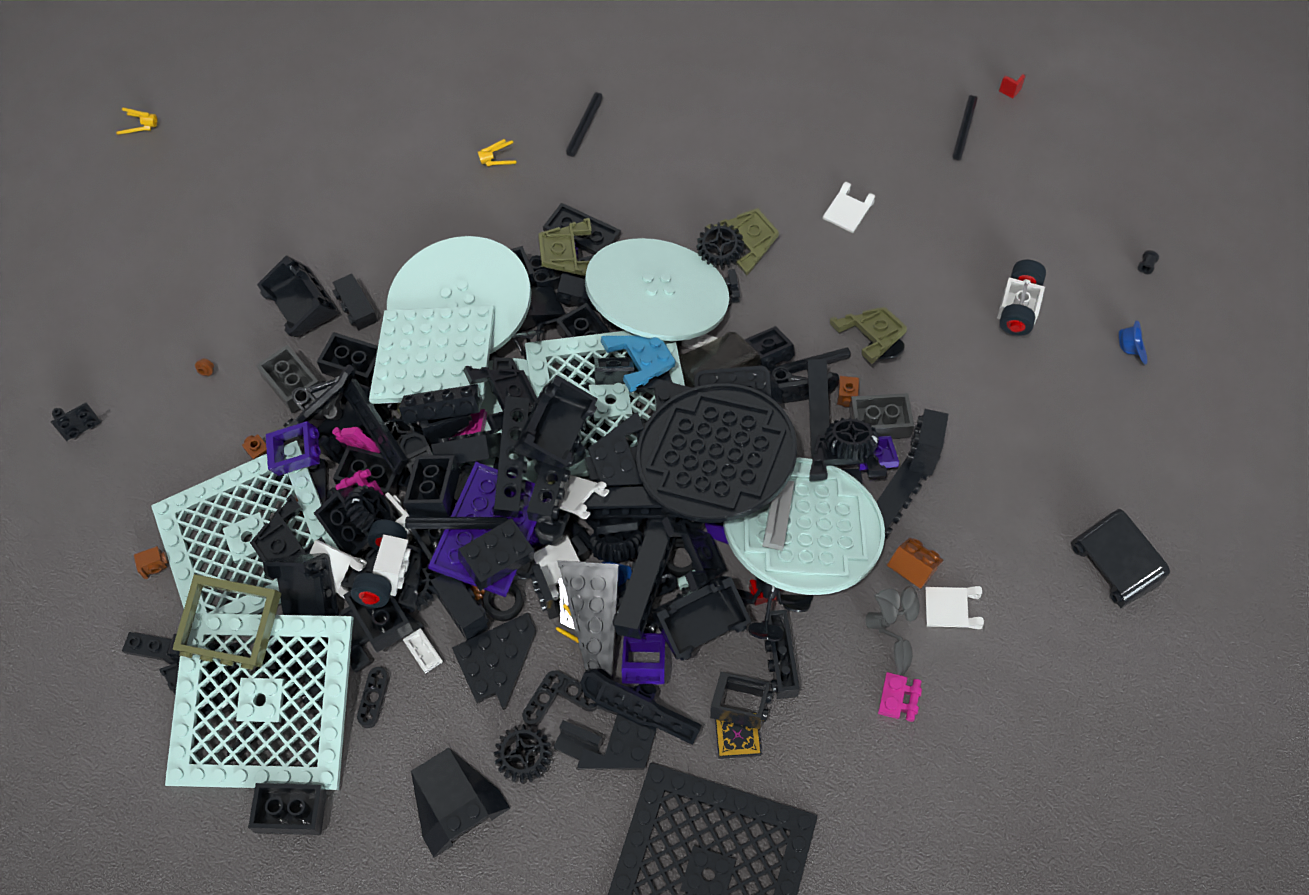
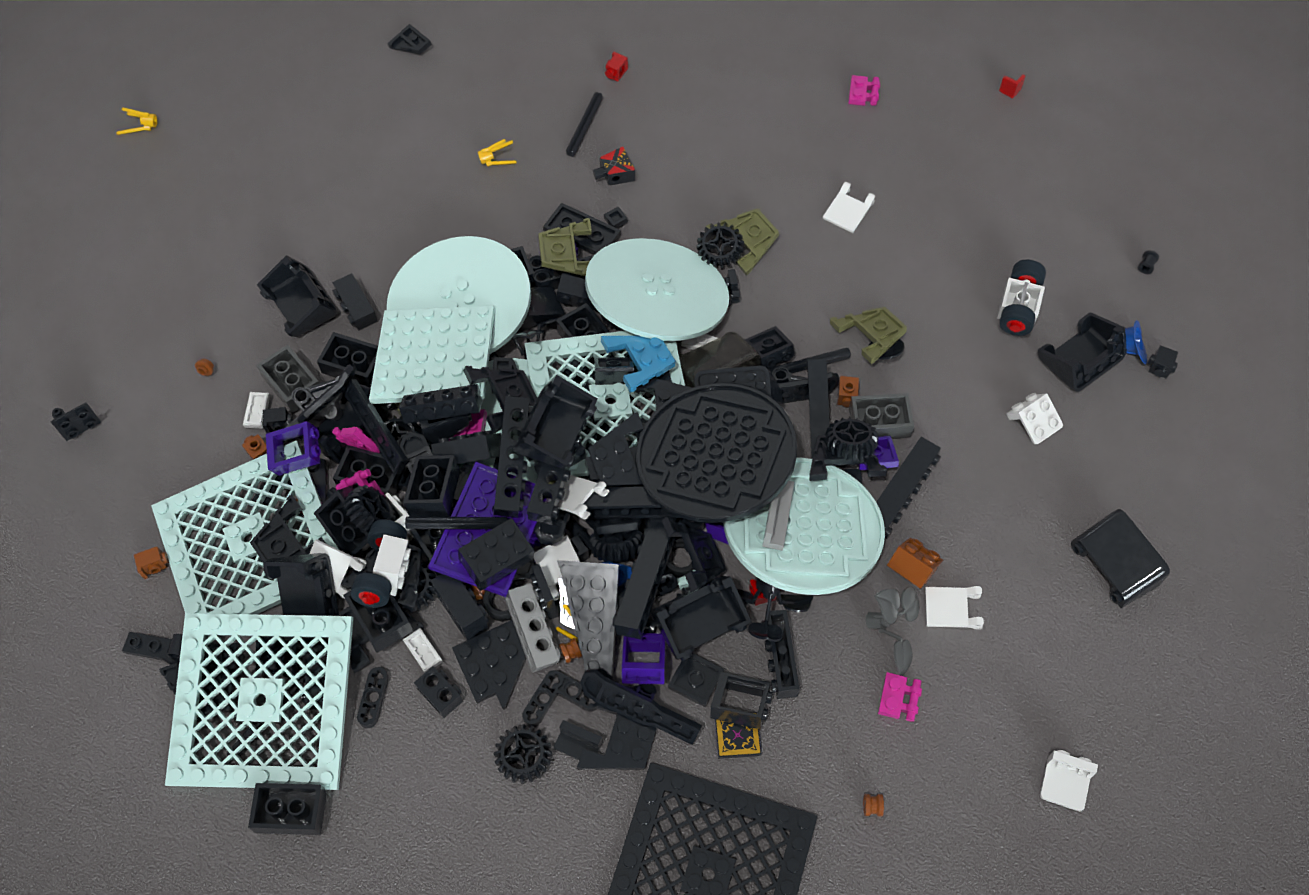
olive window [173,574,281,670] -> none
black wedge [411,748,510,858] -> none
black brick [907,409,949,476] -> none
black axle [952,95,978,161] -> none
none -> white plate [243,392,270,429]
none -> black brick [263,407,293,433]
none -> black wing [387,24,432,55]
none -> black brick [414,666,463,718]
none -> light grey brick [504,583,560,673]
none -> dark orange wheel [559,638,582,663]
none -> black torso [593,147,635,186]
none -> black plate [604,207,628,228]
none -> red brick [605,52,628,82]
none -> black plate [668,653,724,707]
none -> dark pink plate [848,75,880,106]
none -> dark orange wheel [863,794,884,817]
none -> white bracket [1006,393,1063,444]
none -> black windscreen [1038,312,1127,392]
none -> white bracket [1040,750,1098,812]
none -> black brick [1148,345,1178,379]

